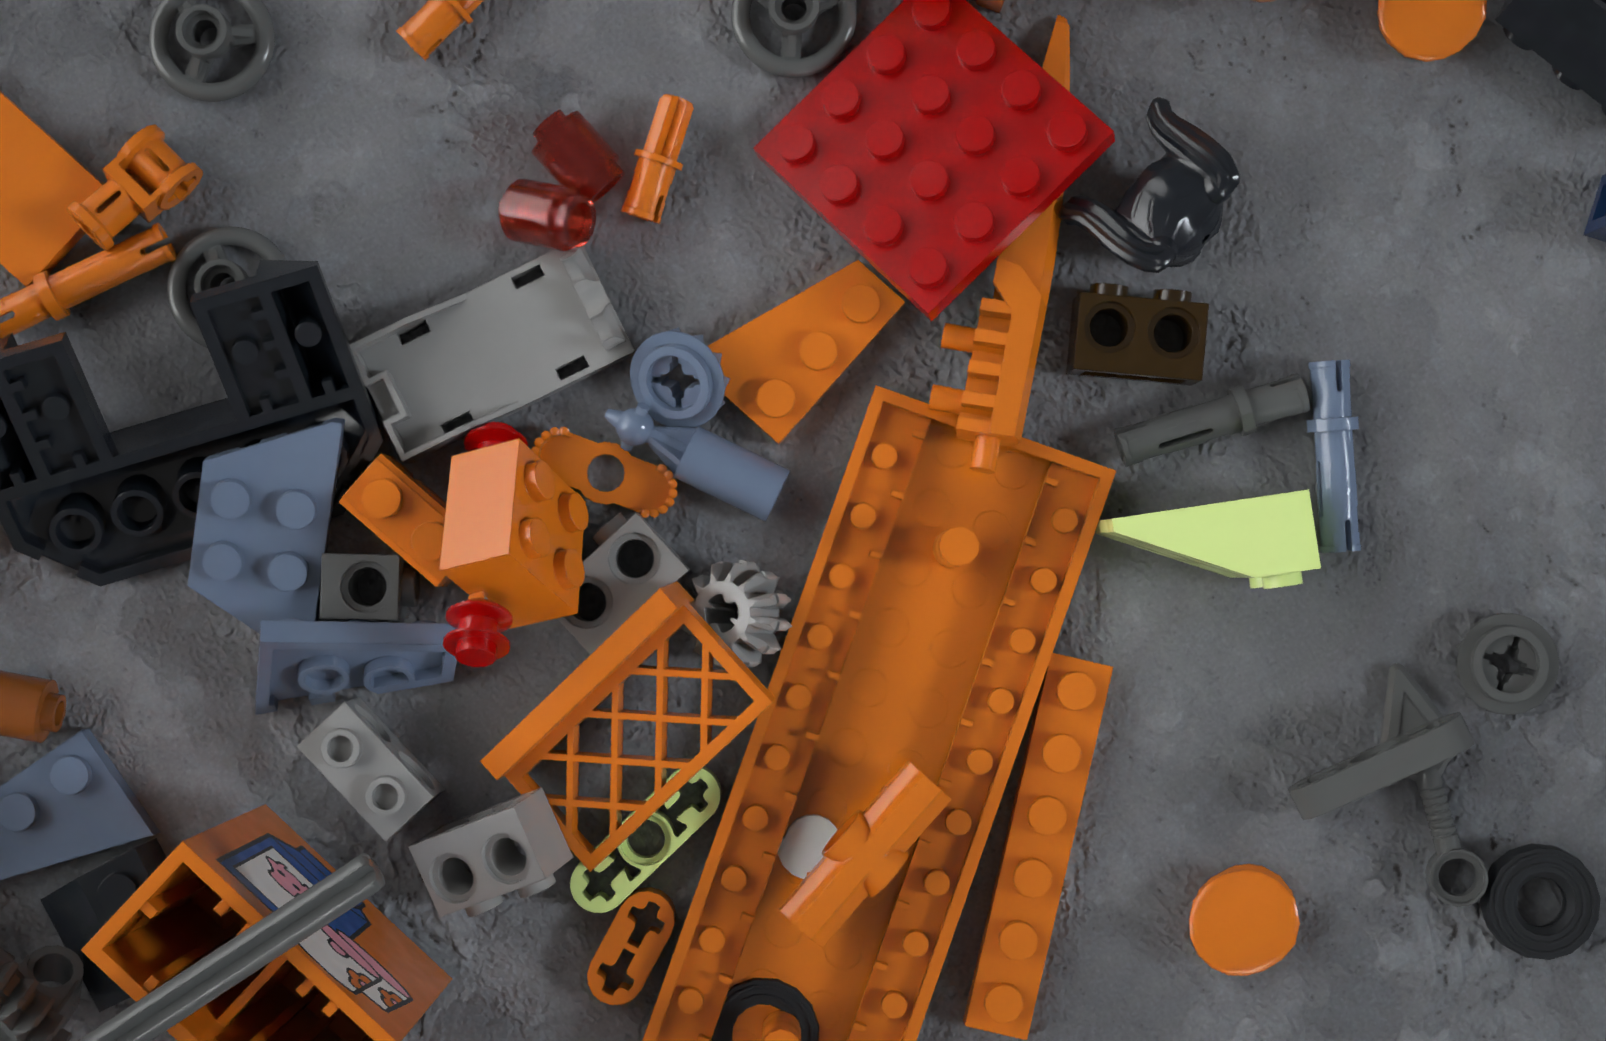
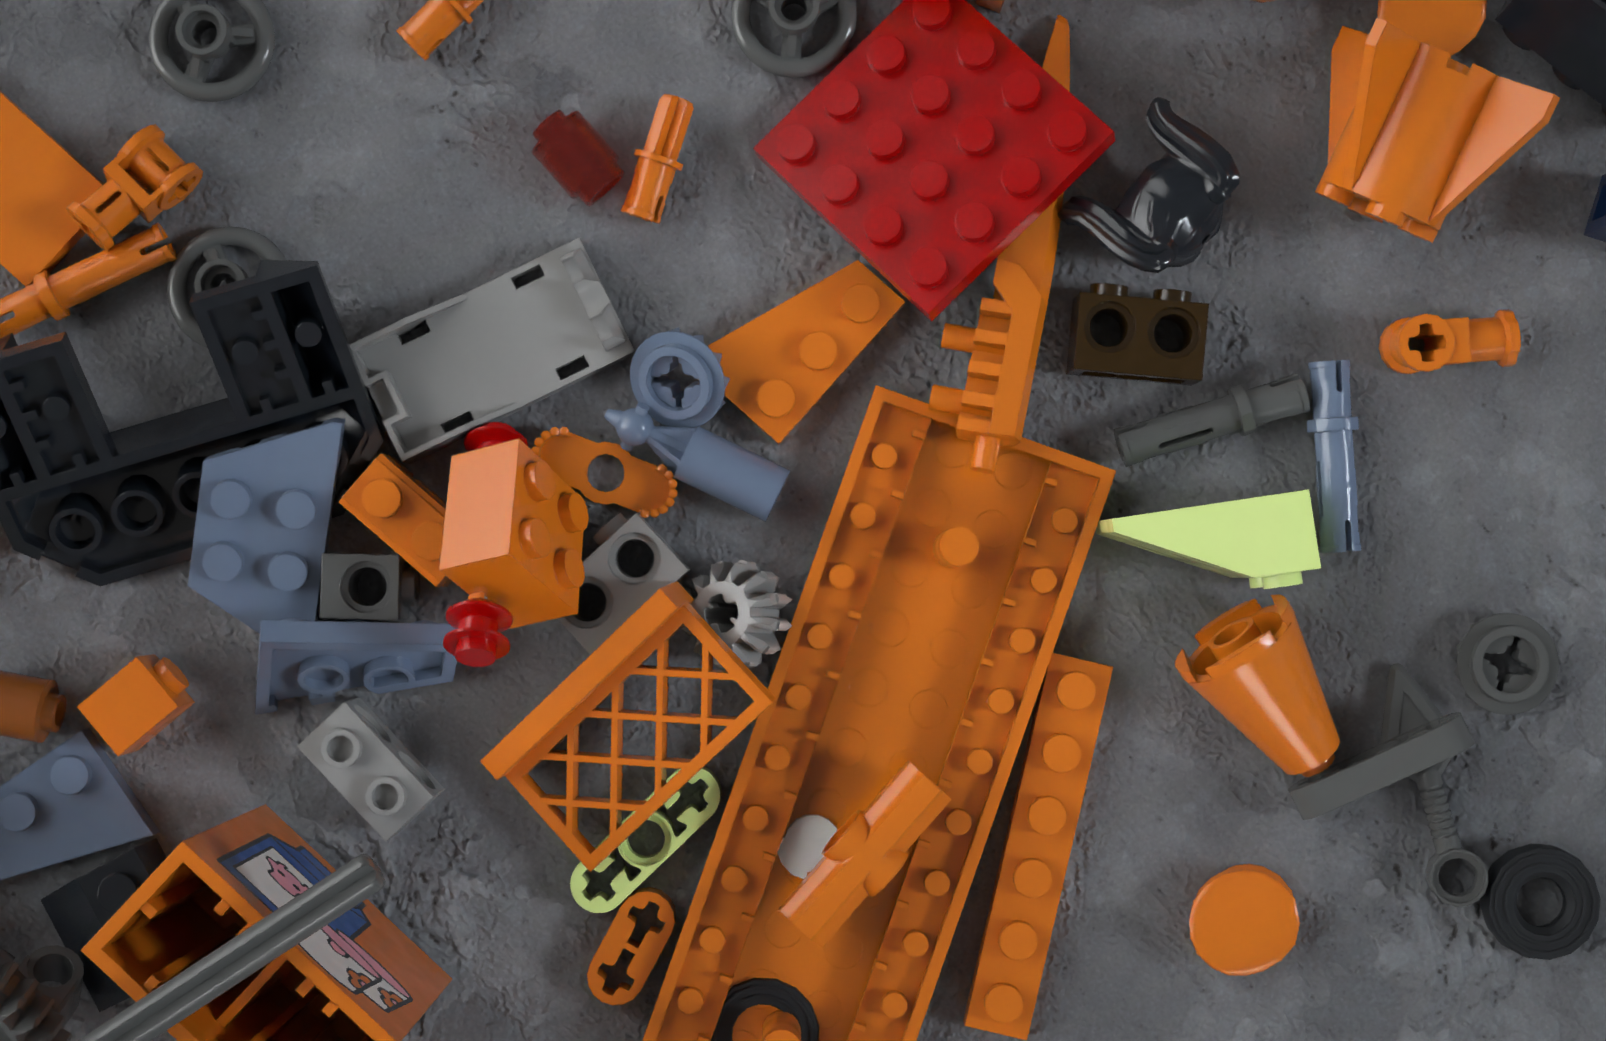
light grey brick [408,787,573,917] -> none
clear red brick [498,179,596,251] -> none
none -> orange brick [77,654,195,756]
none -> orange cone [1175,594,1340,777]
none -> orange brick [1315,18,1560,243]
none -> orange connector [1379,309,1521,374]

